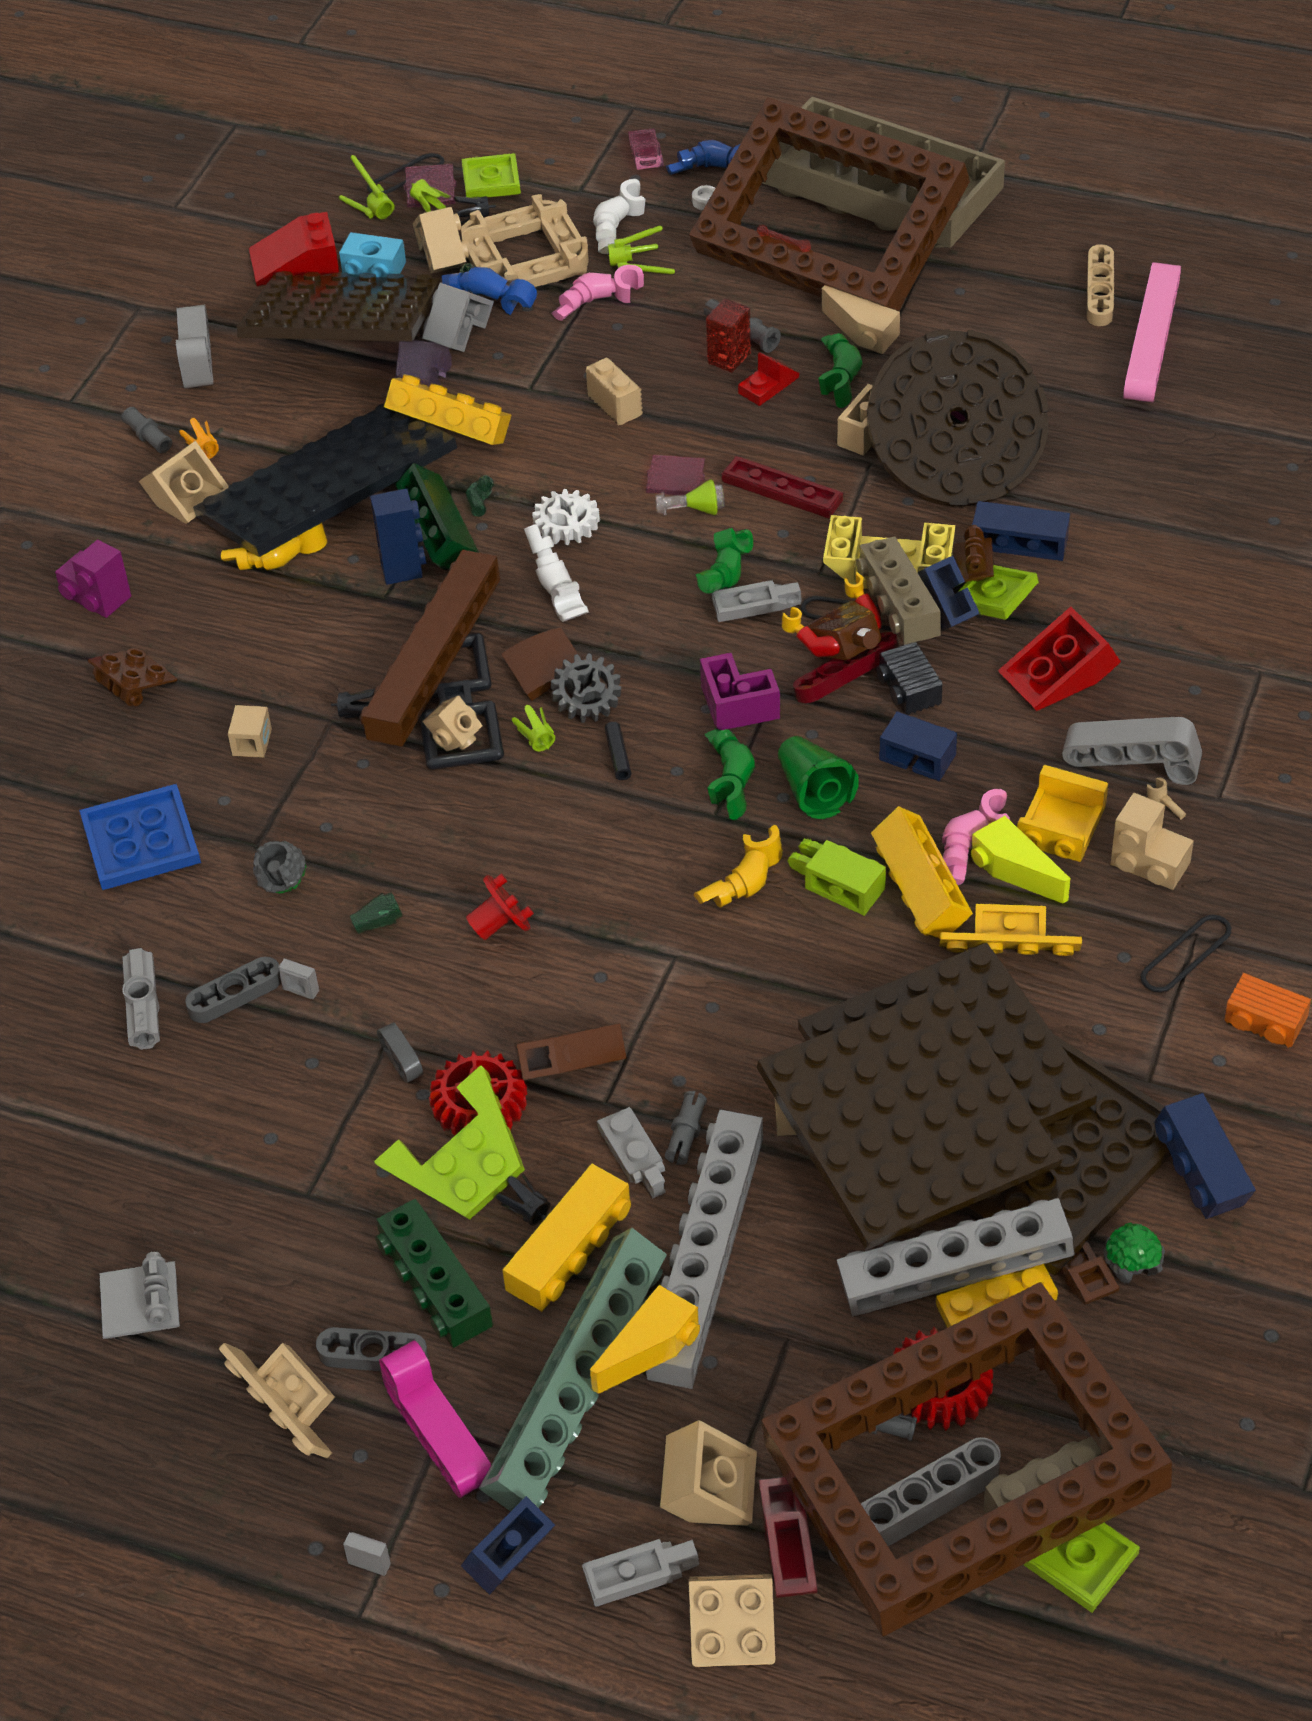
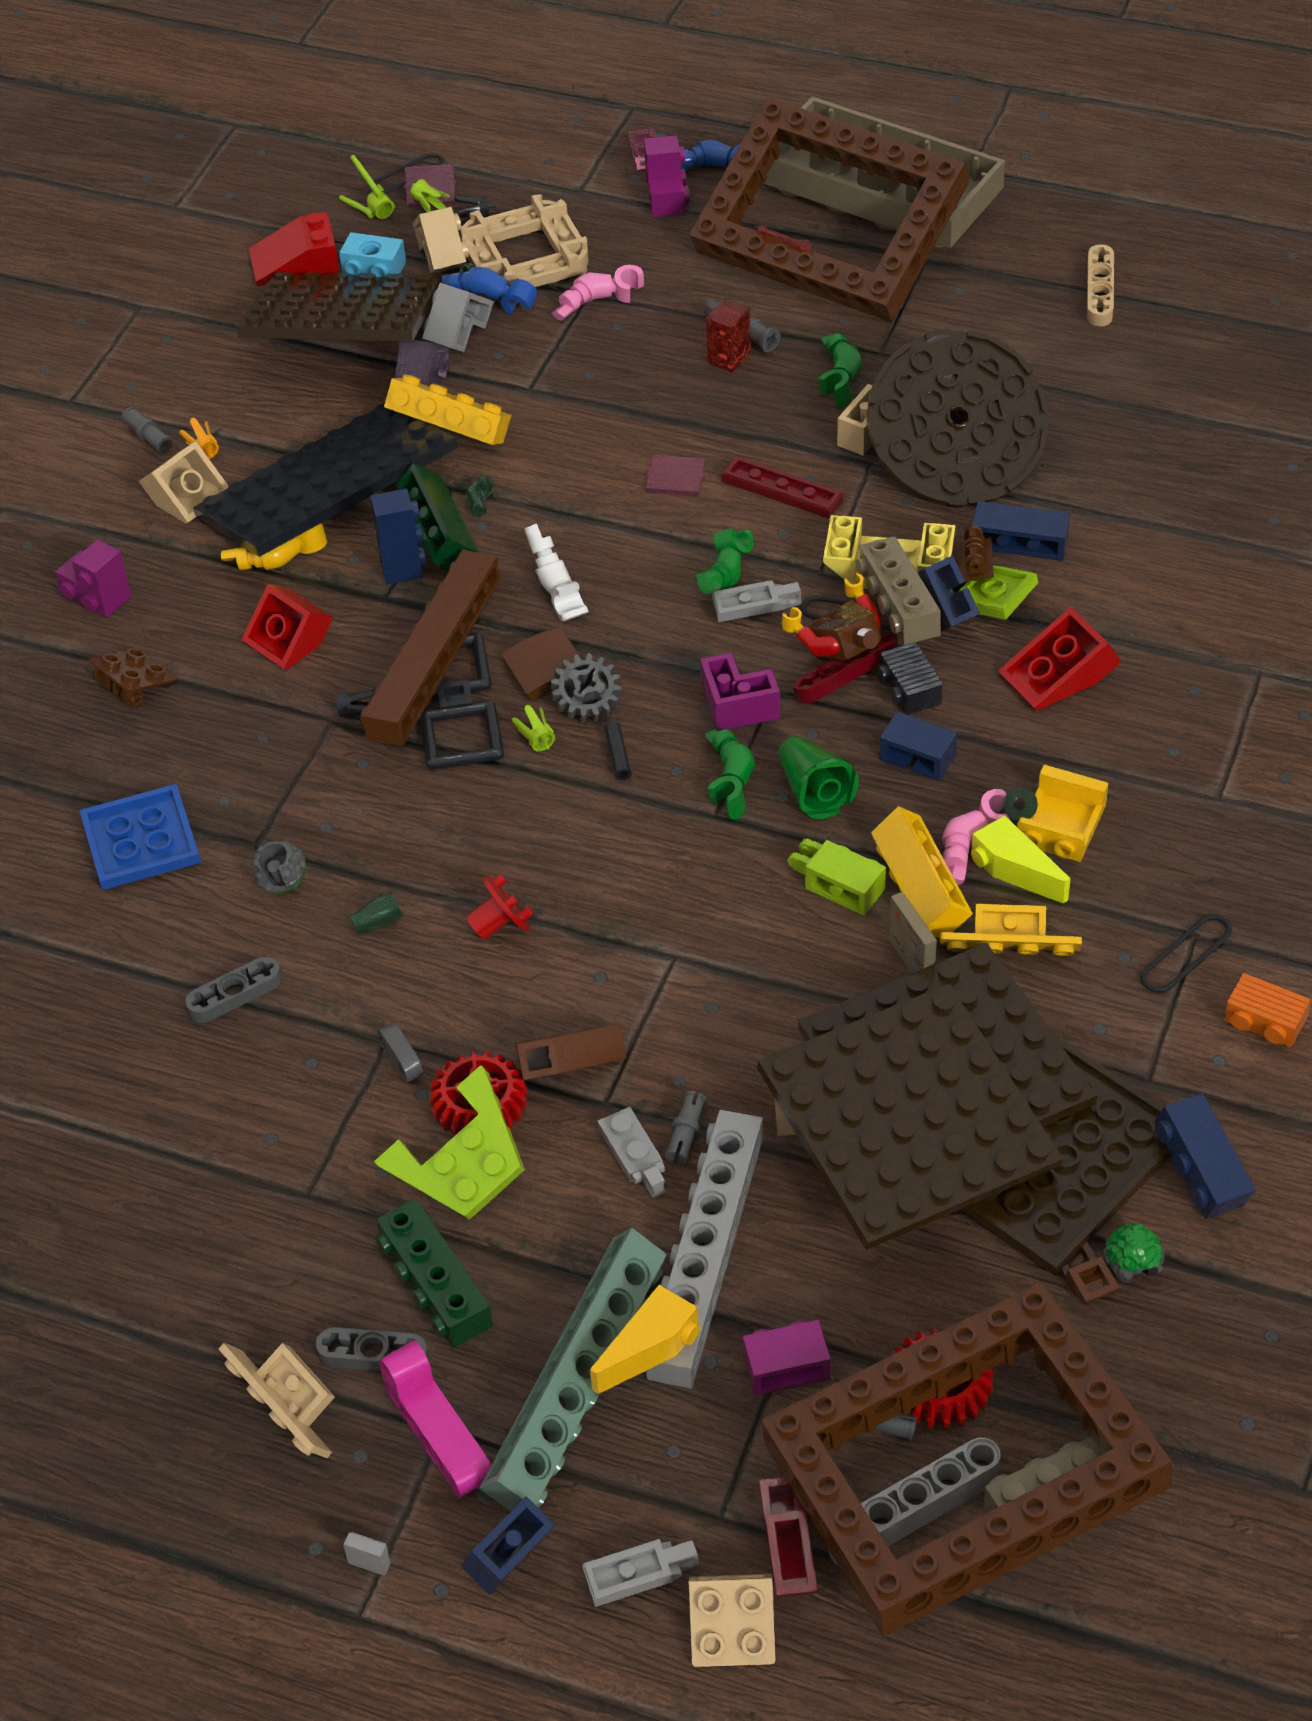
light grey hinge [100,1252,180,1339] -> none
light grey piece [122,948,160,1050] -> none
light grey beam [176,304,214,389] -> none
tan brick [228,705,272,758] -> none
light grey tile [278,958,319,999] -> none
tan brick [422,695,483,752] -> none
lime plate [461,153,521,198] -> none
black piece [496,1173,550,1226] -> none
yellow brick [503,1164,631,1312] -> none
white gear [533,489,600,545] -> none
tan brick [586,357,643,425] -> none
white piece [593,179,646,254] -> none
lime plant [608,226,675,274] -> none
piece [655,479,725,516] -> none
tan slope [660,1420,757,1526] -> none
white tile [692,185,715,210] -> none
yellow piece [694,825,783,908] -> none
red slope [738,352,799,406] -> none
tan slope [822,285,900,354] -> none
light grey brick [837,1198,1074,1317] -> none
yellow plate [936,1264,1058,1328] -> none
lime plate [1024,1523,1140,1613] -> none
light grey beam [1062,717,1202,785] -> none
tan brick [1110,793,1194,890] -> none
bright pink beam [1123,262,1181,403] -> none
tan hand [1147,778,1186,820] -> none
none -> red slope [241,584,334,670]
none -> magenta brick [644,135,690,217]
none -> magenta brick [743,1320,830,1396]
none -> dark tan tile [889,892,937,973]
none -> clear green cone [1004,788,1038,821]

